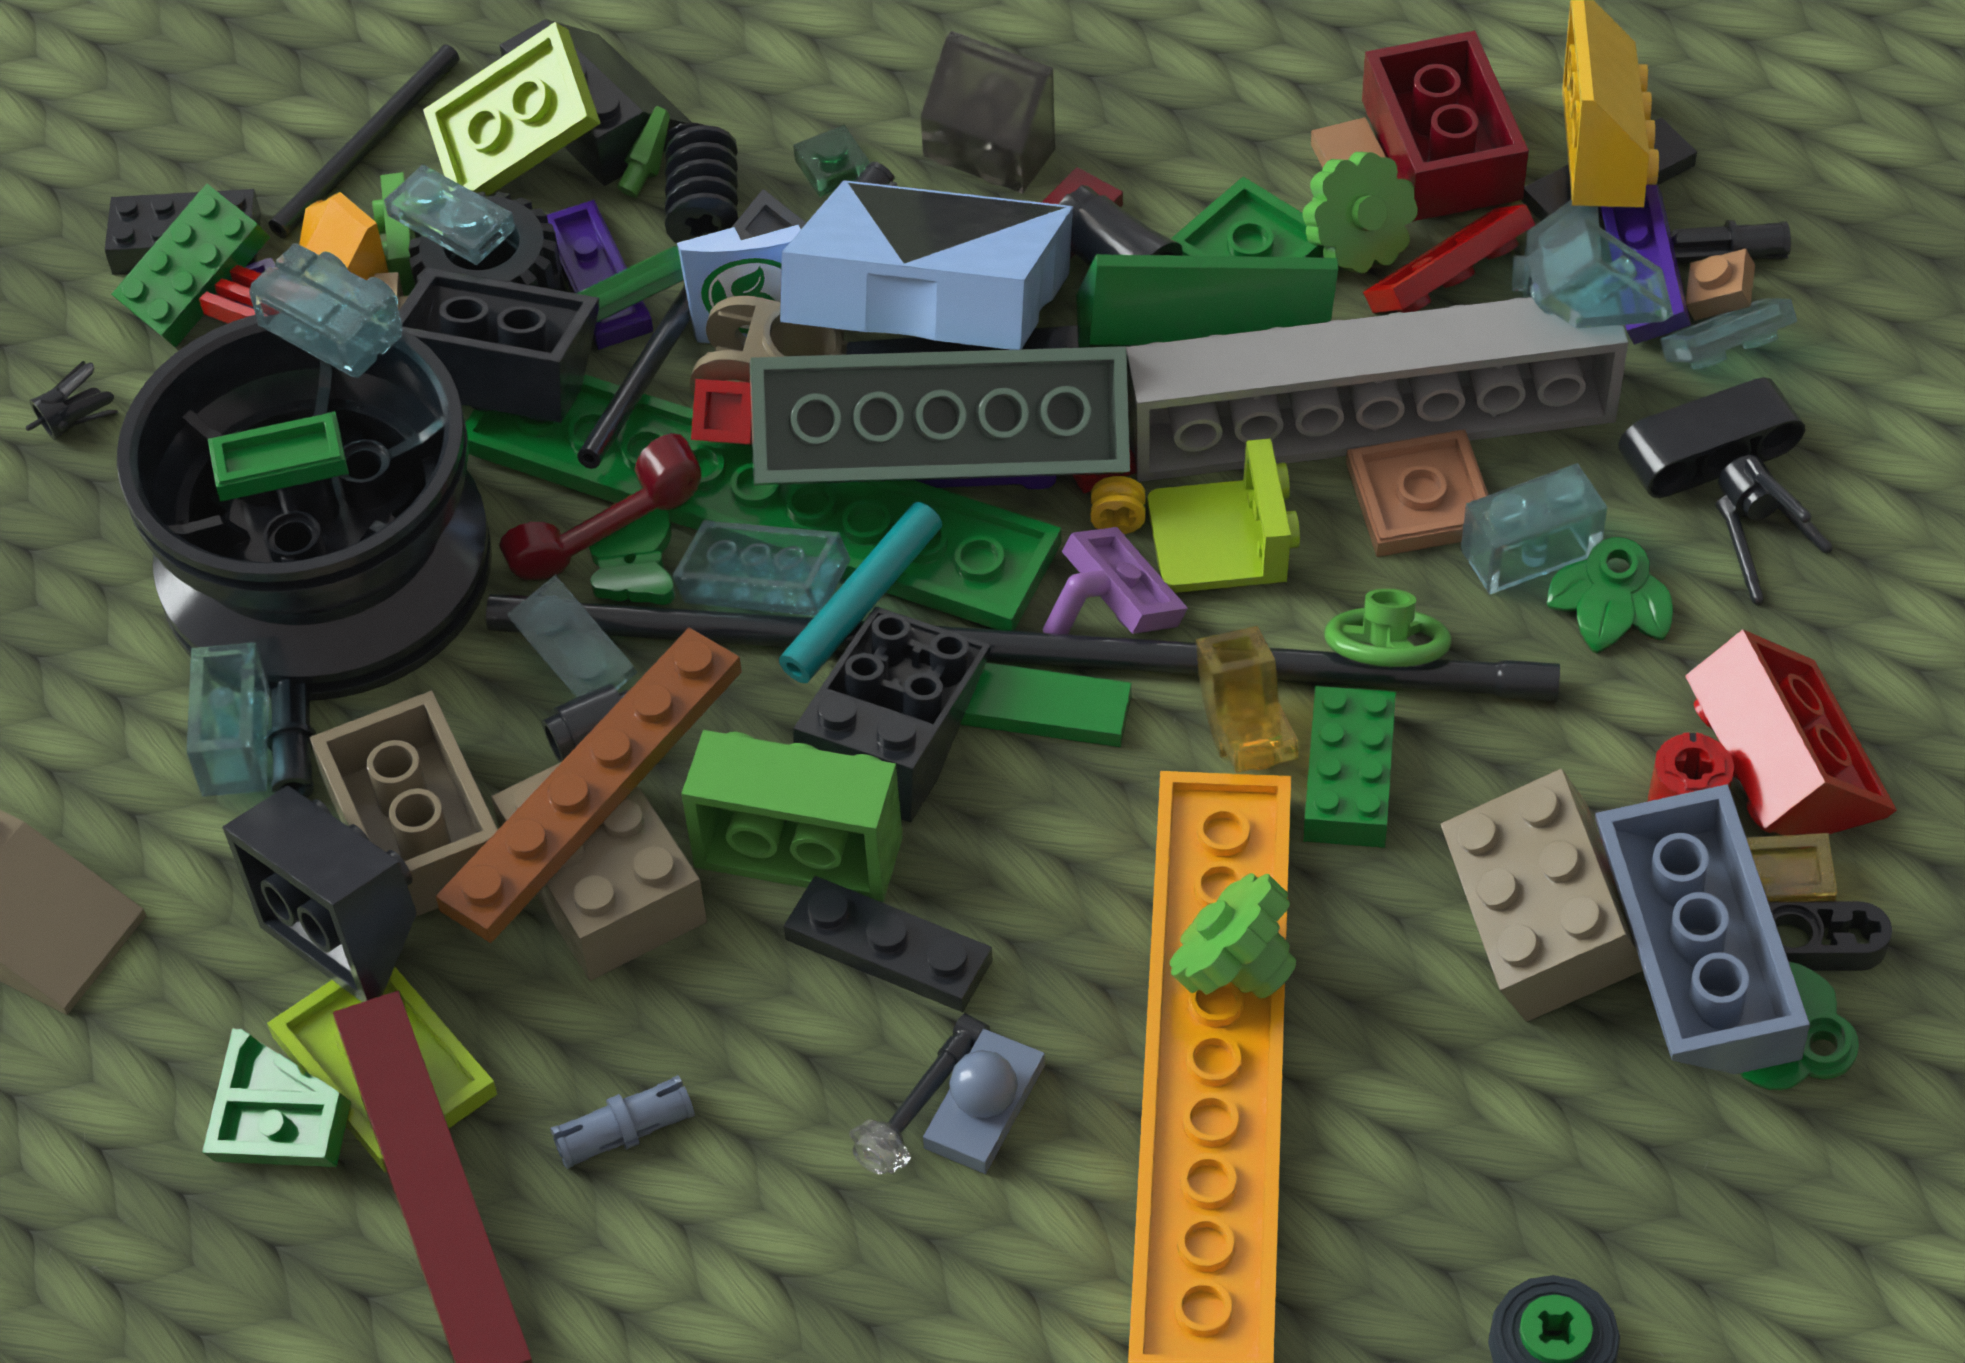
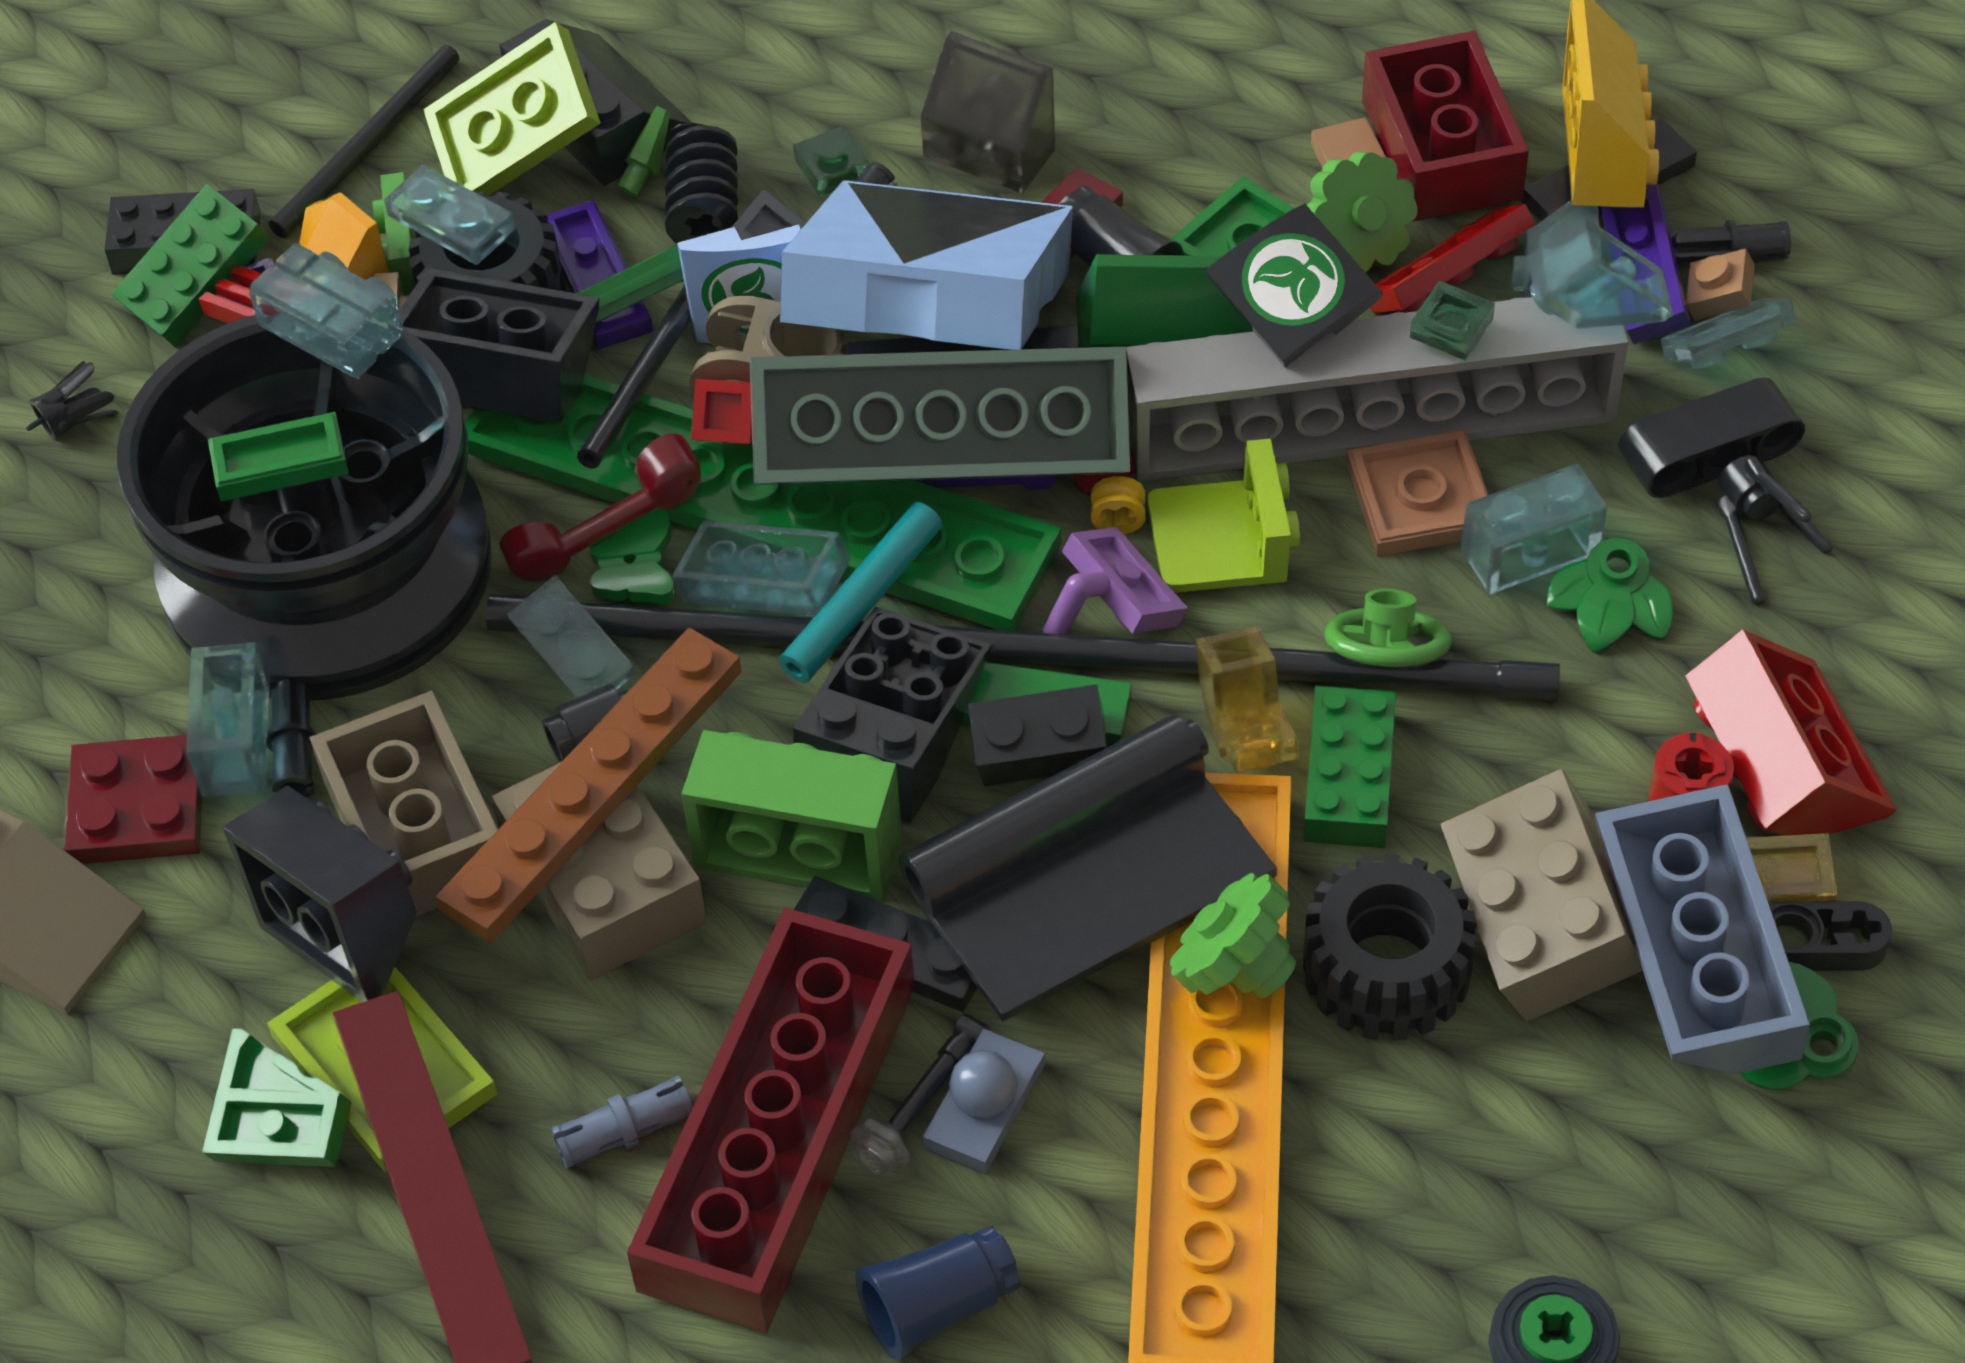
none -> dark red plate [64,733,204,864]
none -> dark red brick [627,907,915,1333]
none -> dark blue plant [855,1226,1021,1361]
none -> black door [898,713,1277,1022]
none -> black brick [968,684,1109,786]
none -> slope [1205,203,1383,367]
none -> black tyre [1303,854,1476,1041]
none -> clear green plate [1410,281,1495,361]

